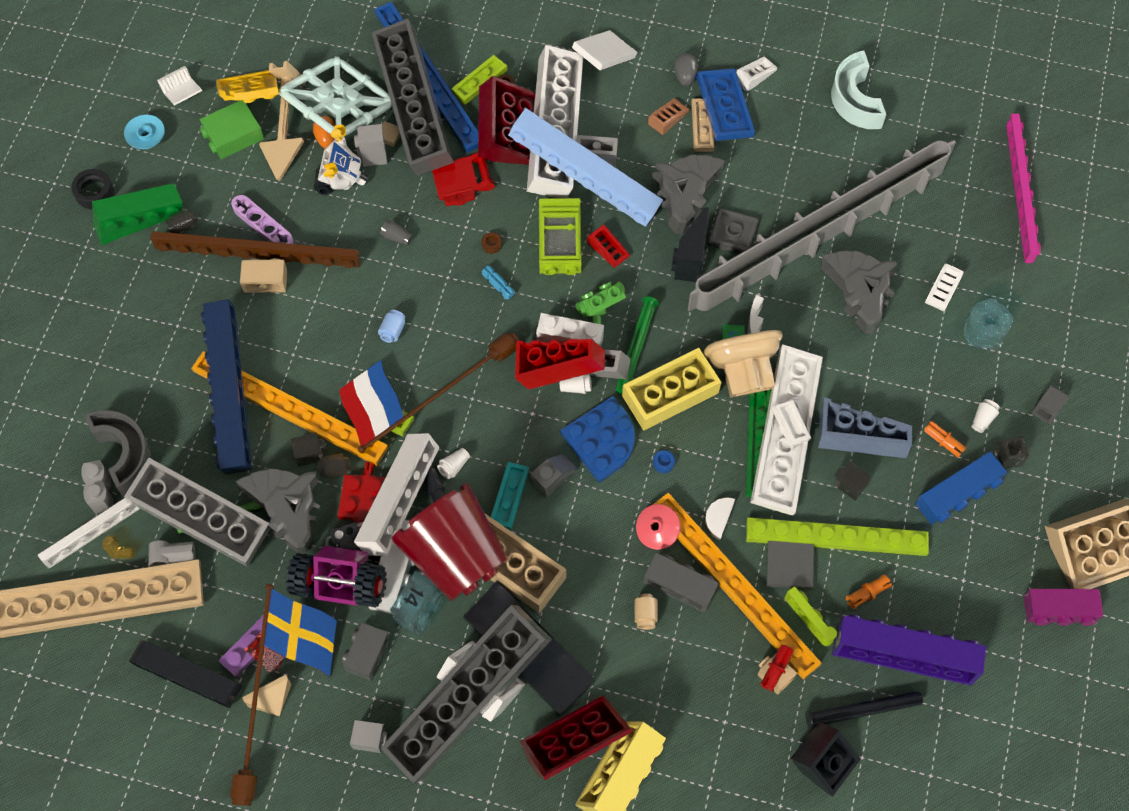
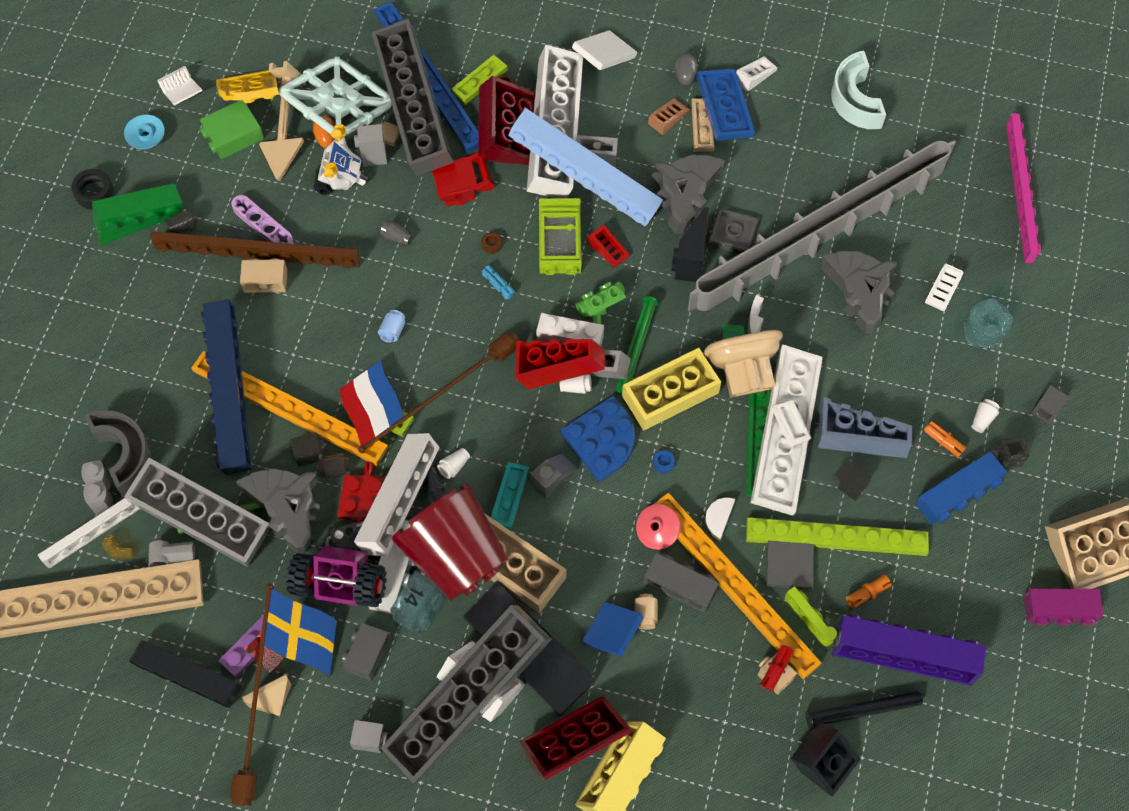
none -> blue tile [582,602,644,657]

